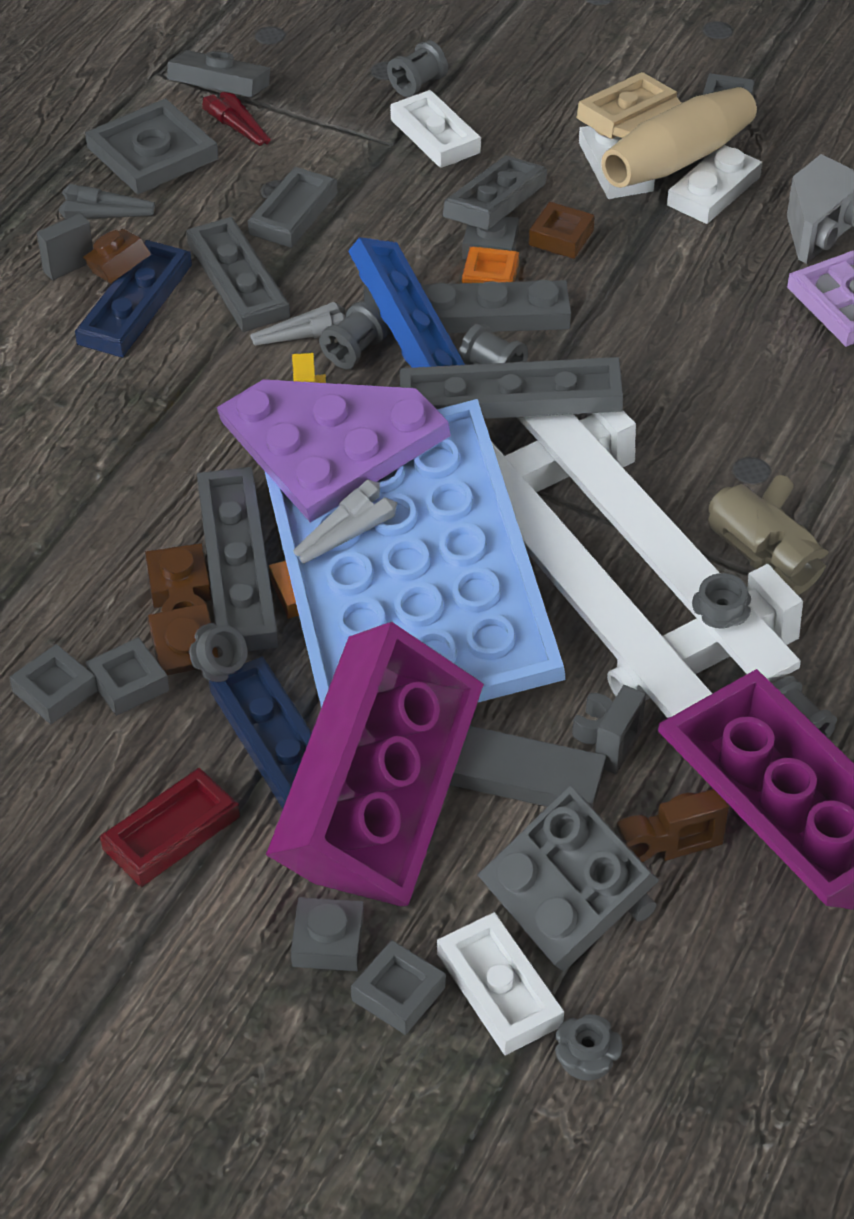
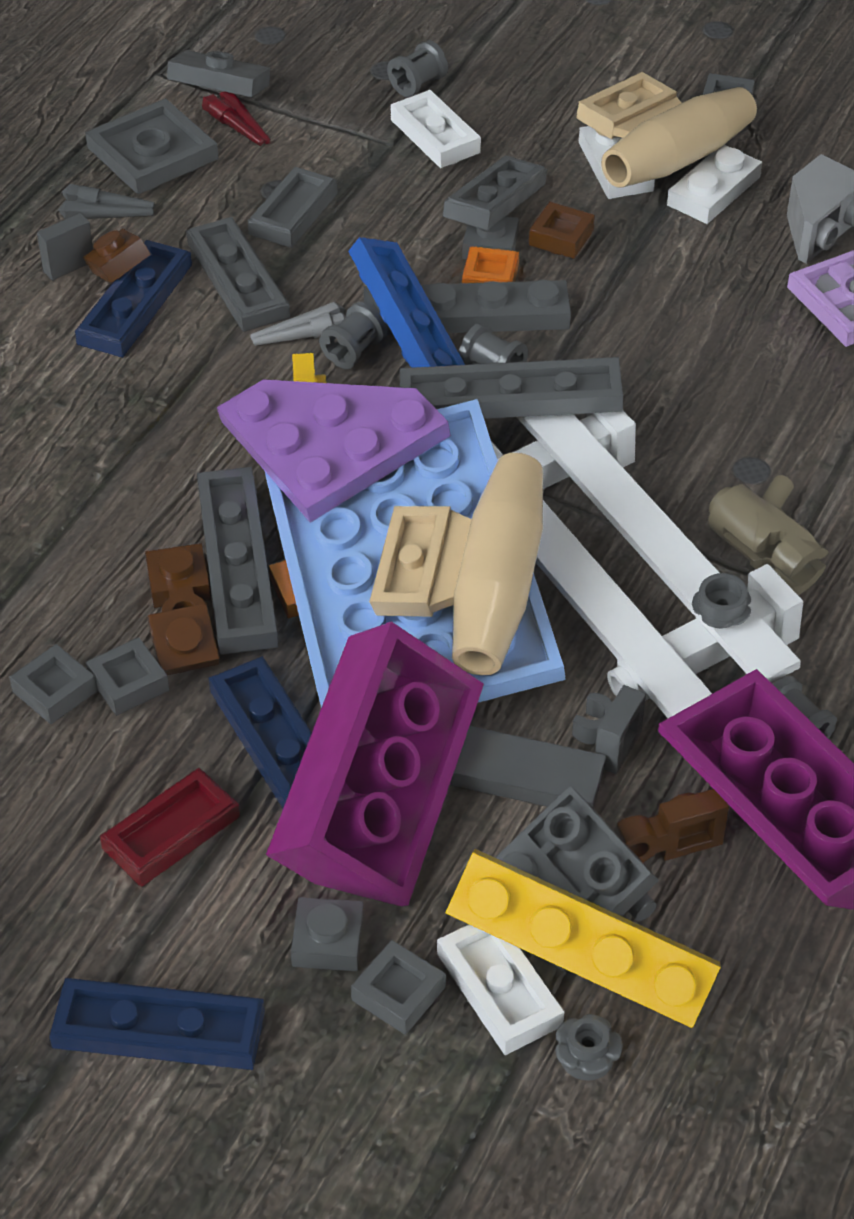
dark grey plate [189,623,247,682] -> none
light grey piece [293,479,397,564] -> none
none -> dark blue tile [49,978,265,1070]
none -> tan plate [369,453,543,675]
none -> yellow plate [445,849,721,1028]

